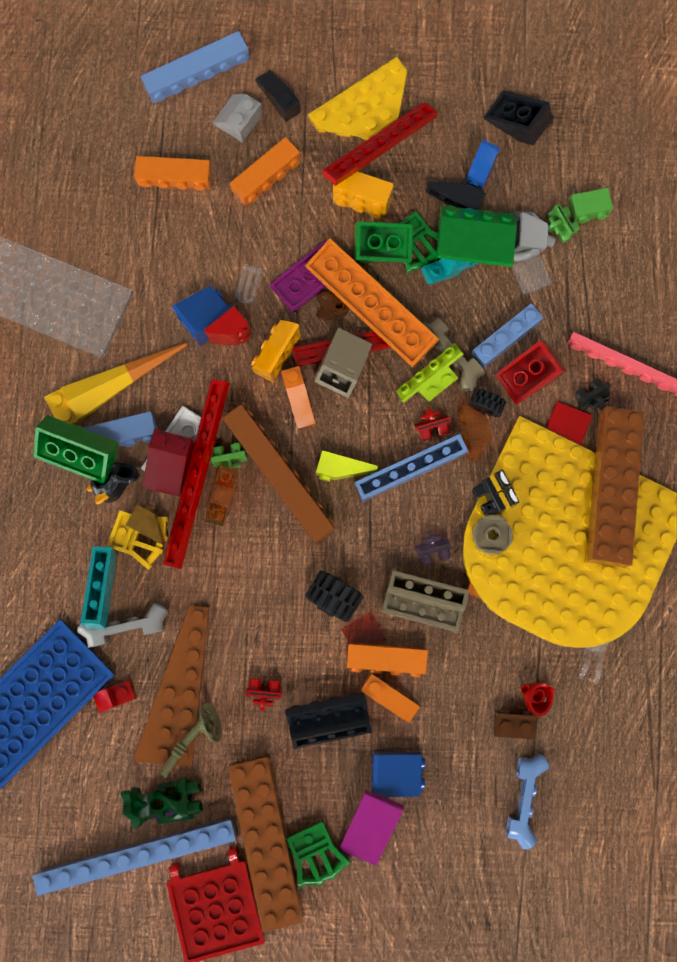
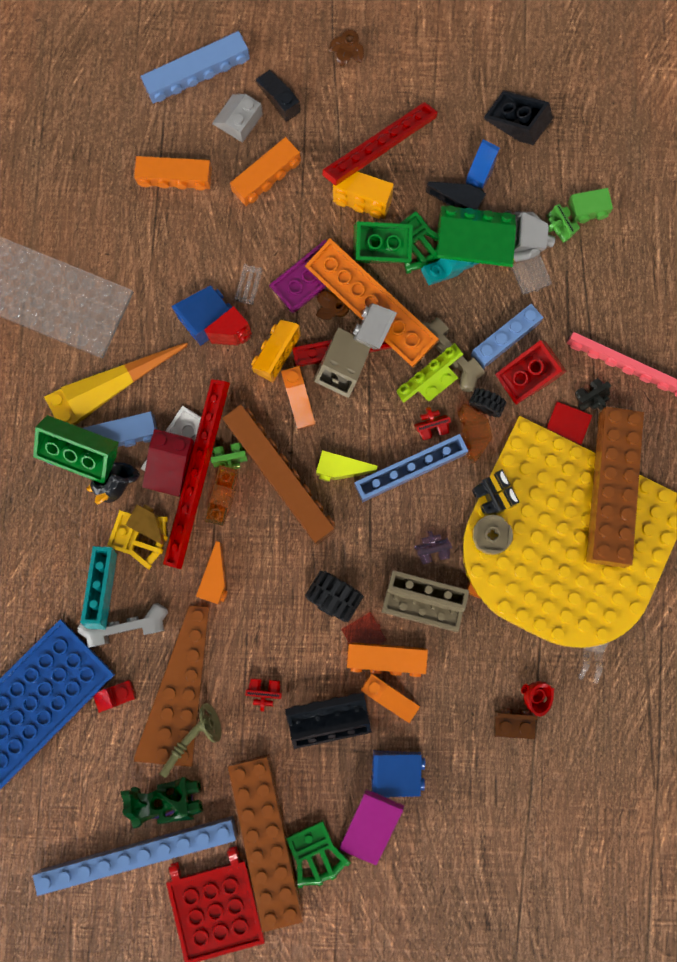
yellow plate [308,57,407,140] -> none
medium blue plate [506,753,550,850] -> none
none -> orange slope [196,541,228,605]
none -> reddish brown plate [329,30,364,66]
none -> light grey slope [353,304,397,349]

